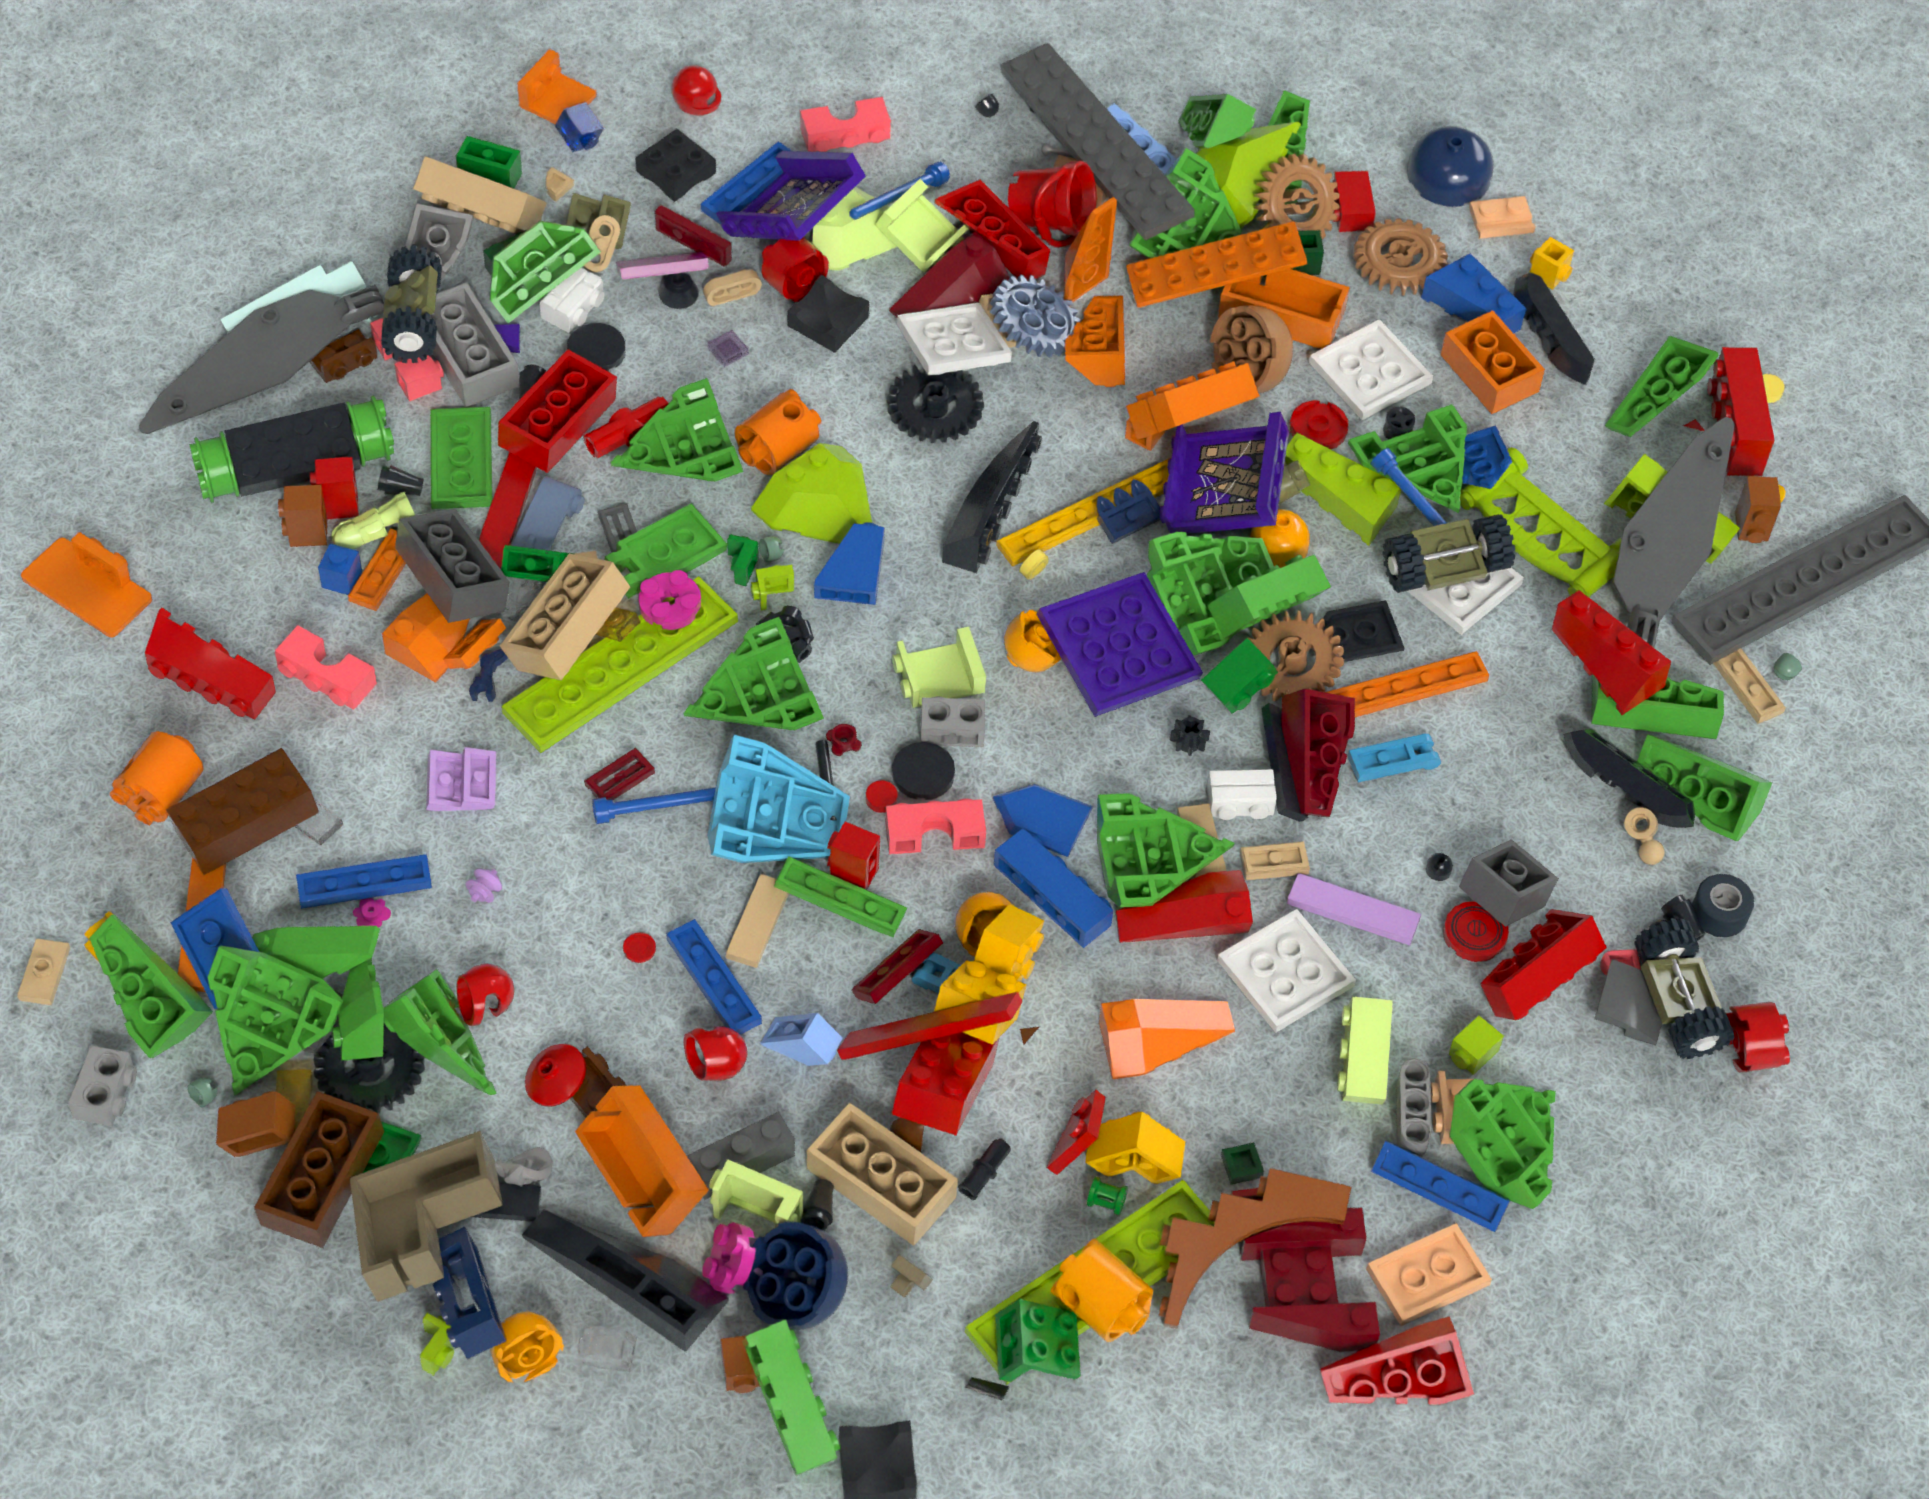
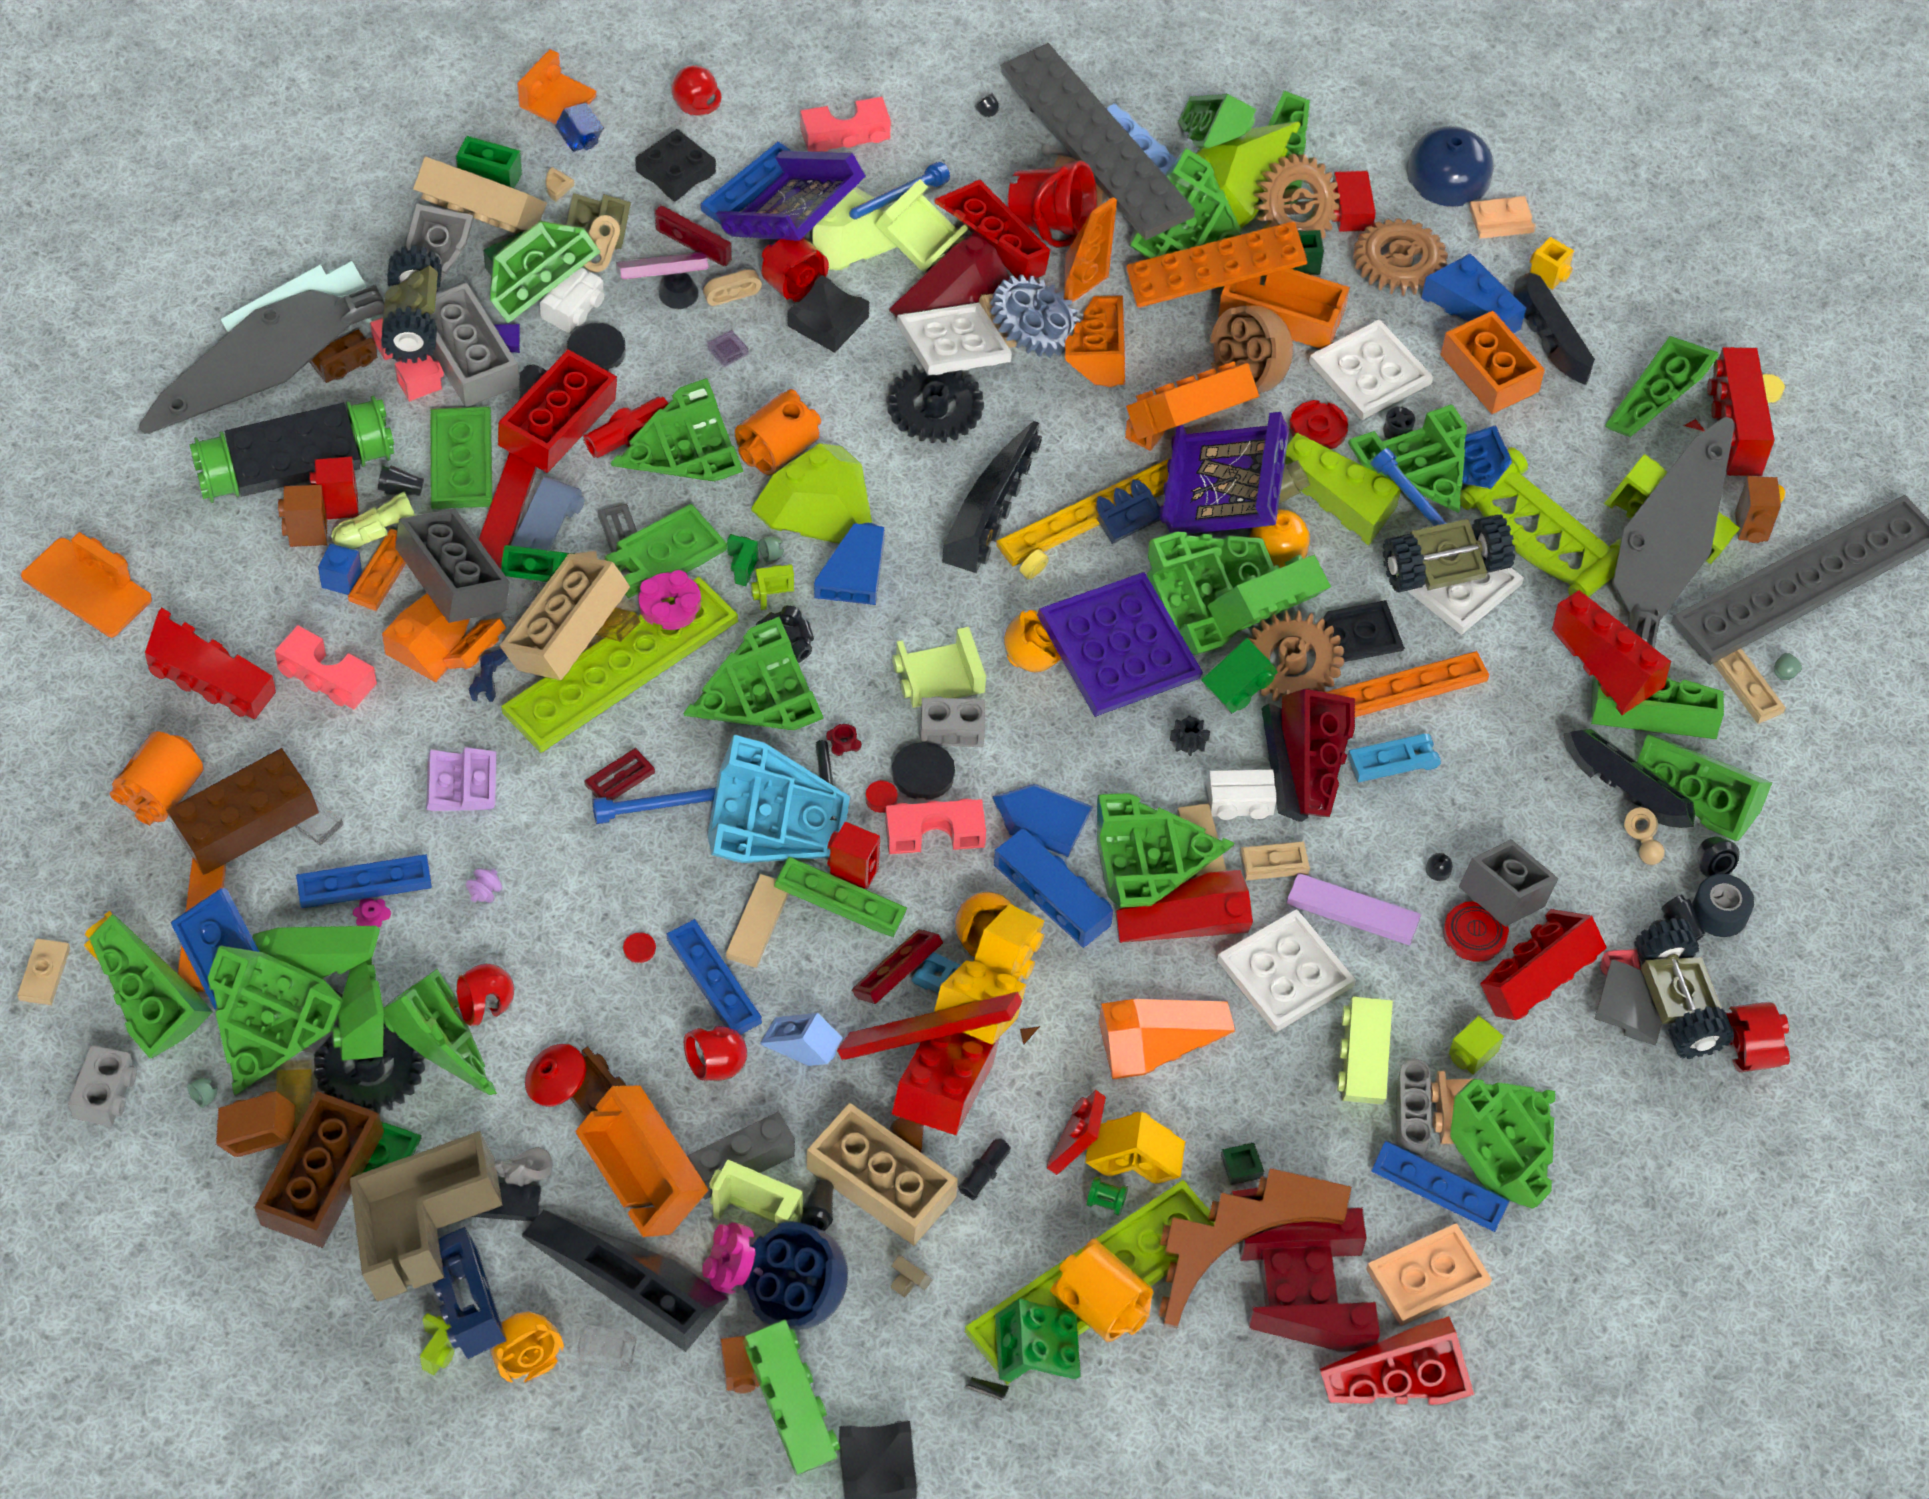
none -> black cone [1697,836,1740,877]

